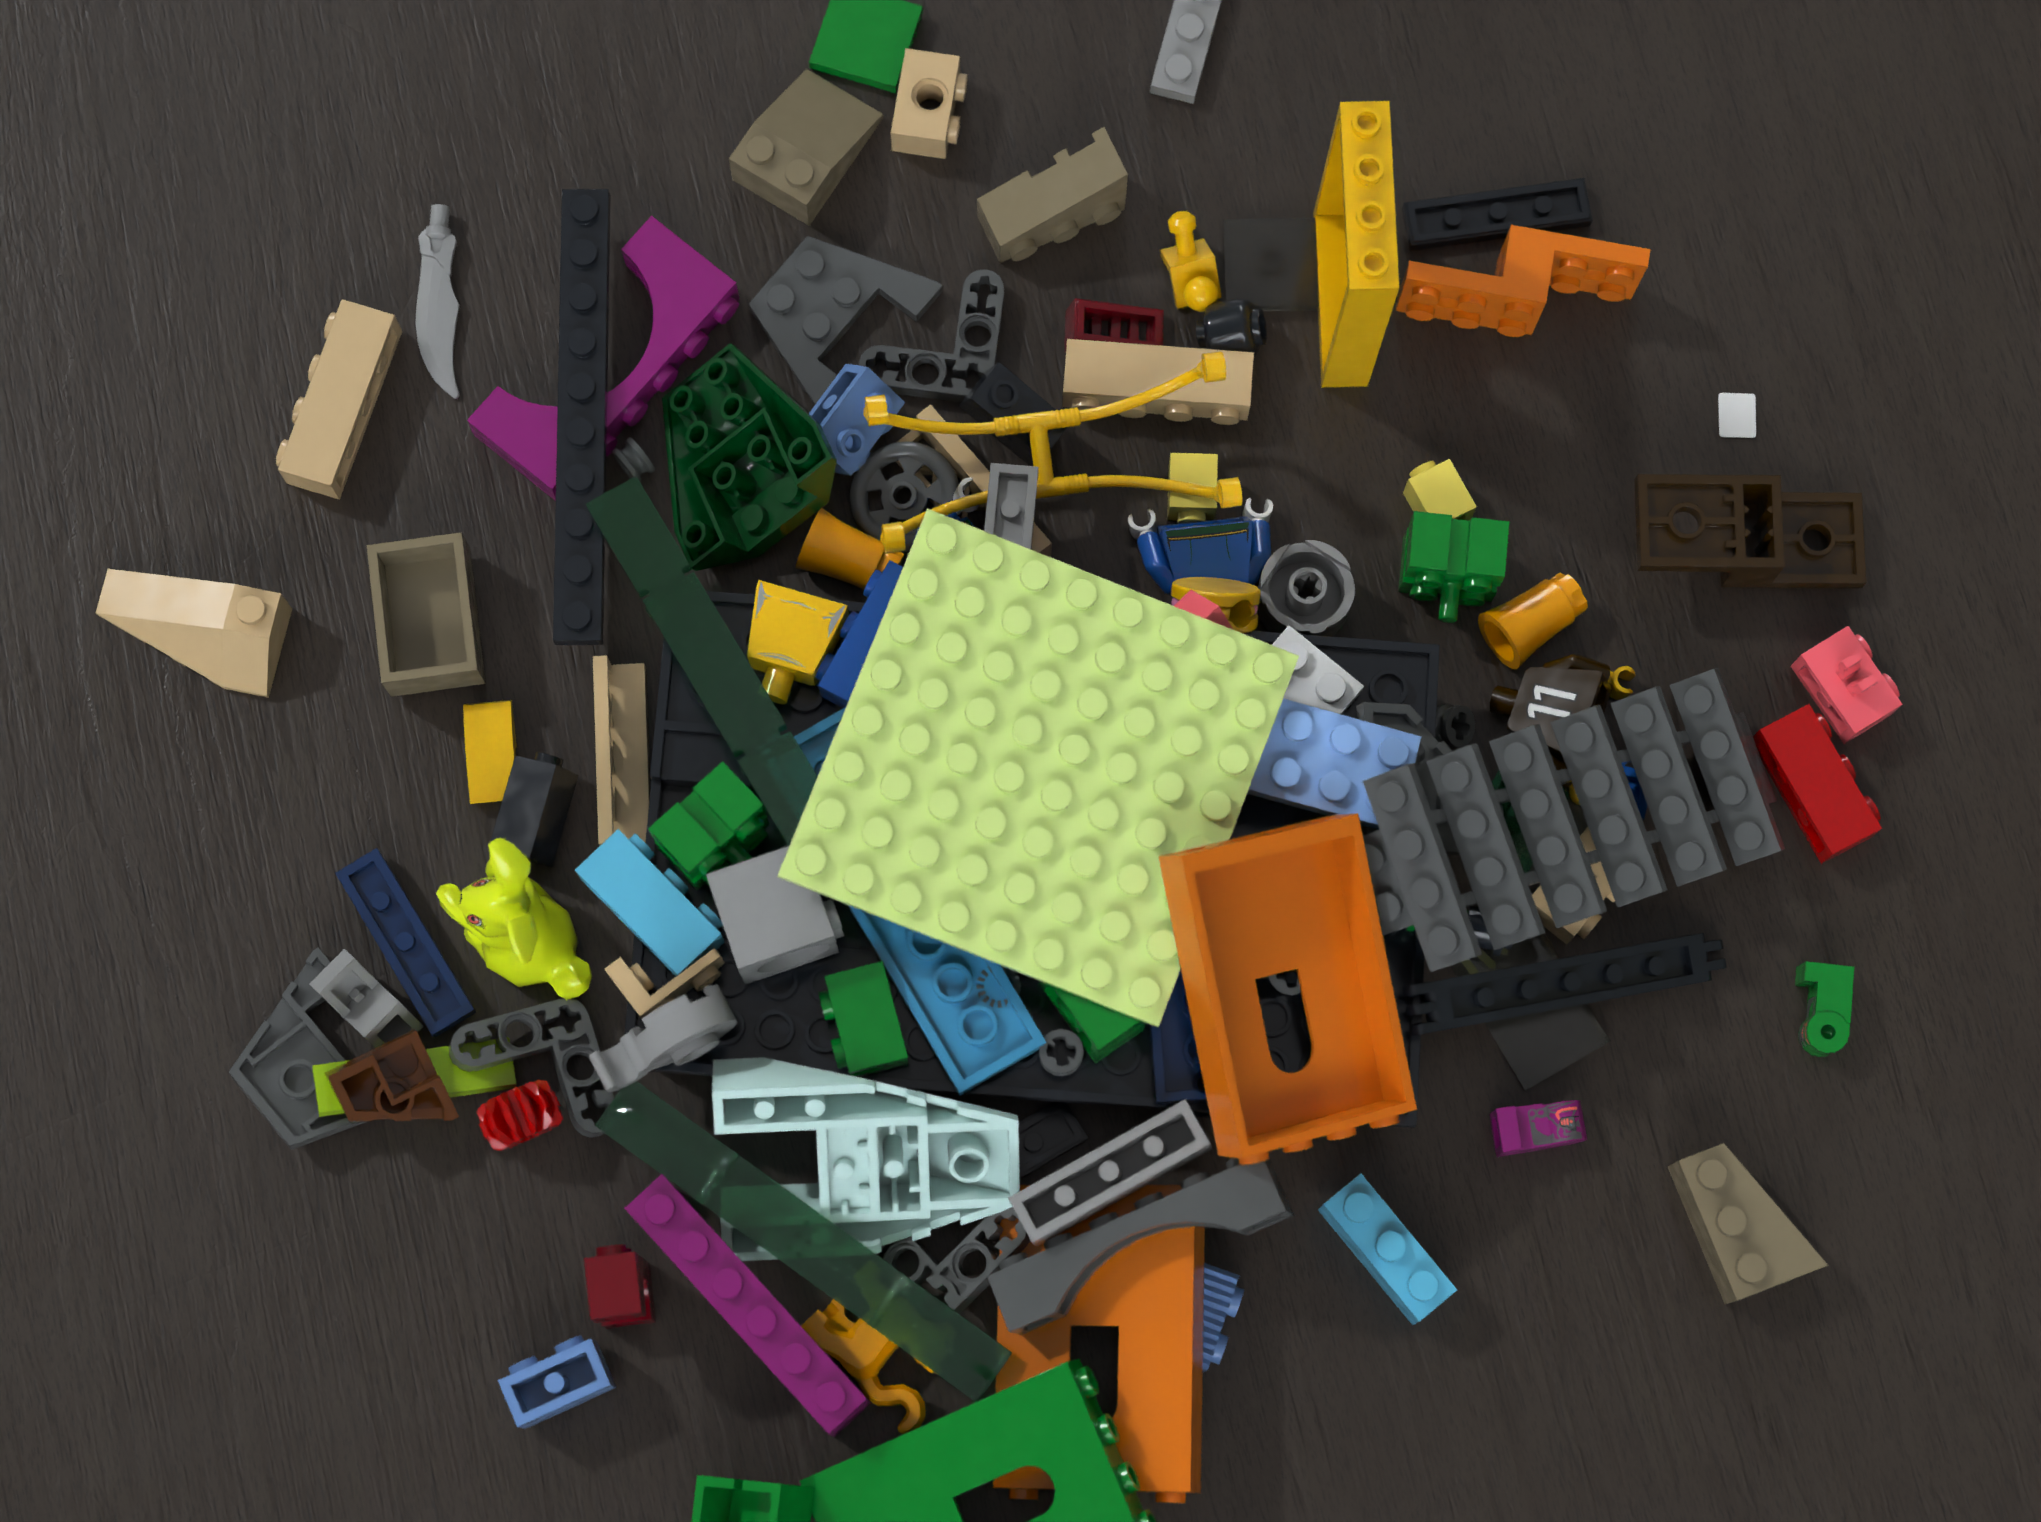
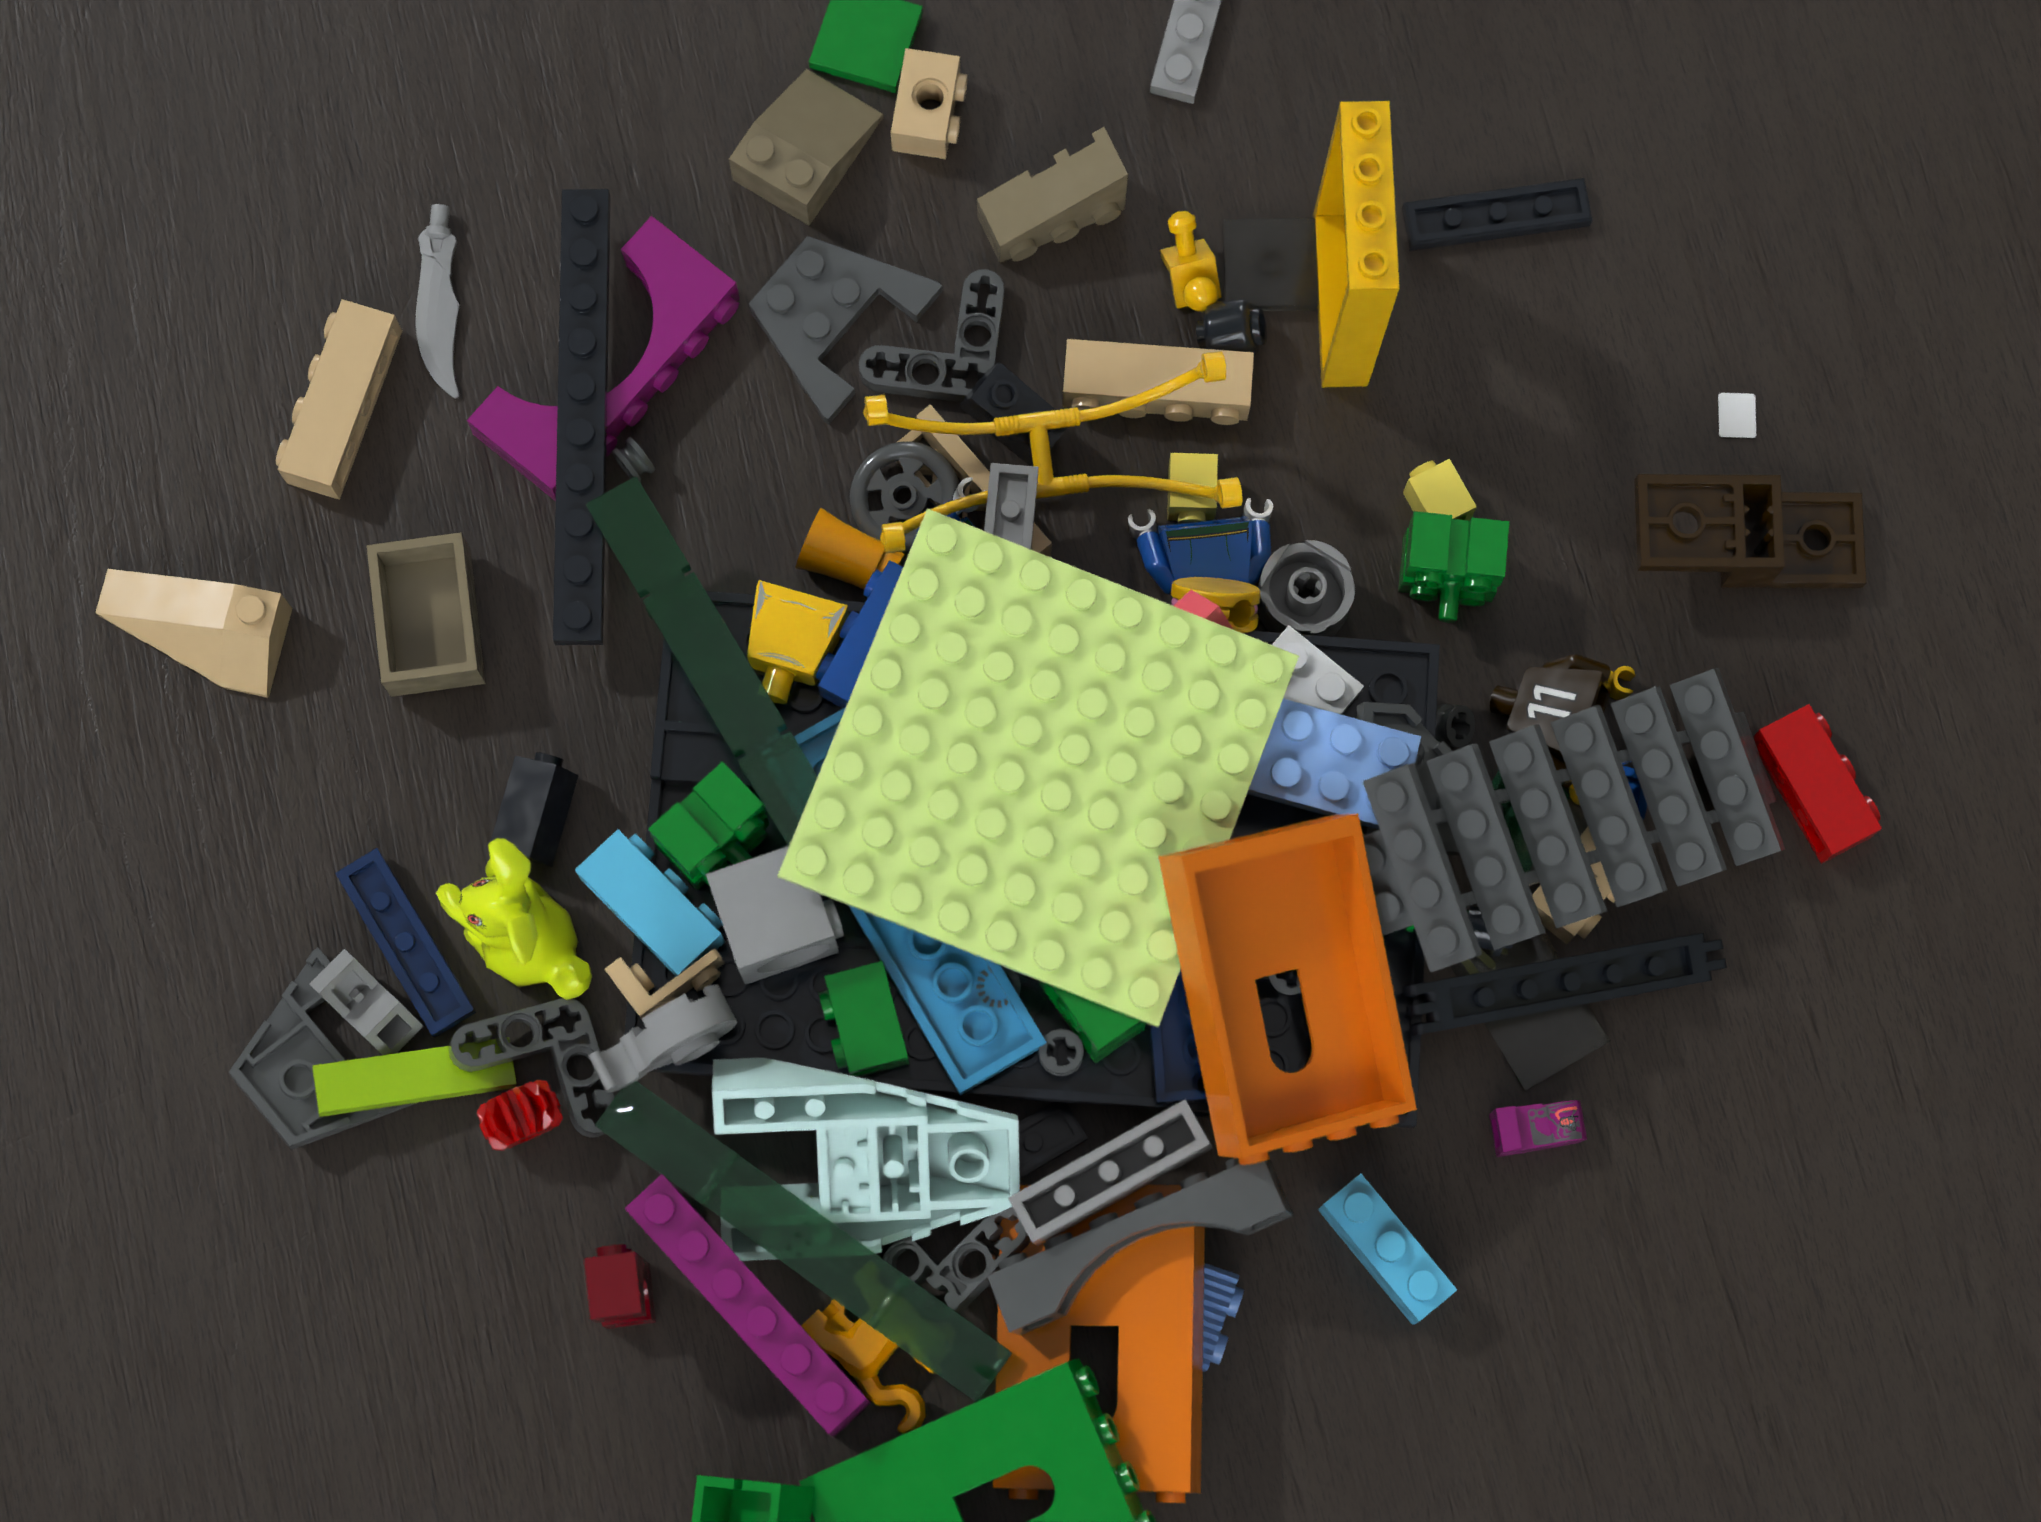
reddish brown slope [324,1029,459,1121] -> none
yellow slope [463,700,517,804] -> none
medium blue brick [498,1335,617,1429] -> none
tan fence [593,655,650,846] -> none
dark green wedge [662,343,837,571] -> none
medium blue brick [809,364,905,476] -> none
dark red slope [1064,298,1164,352] -> none
orange bracket [1396,225,1651,337] -> none
light orange plant [1478,572,1588,669] -> none
dark tan wedge [1668,1143,1828,1305] -> none
coral brick [1791,626,1902,744] -> none
green leg [1795,961,1854,1057] -> none

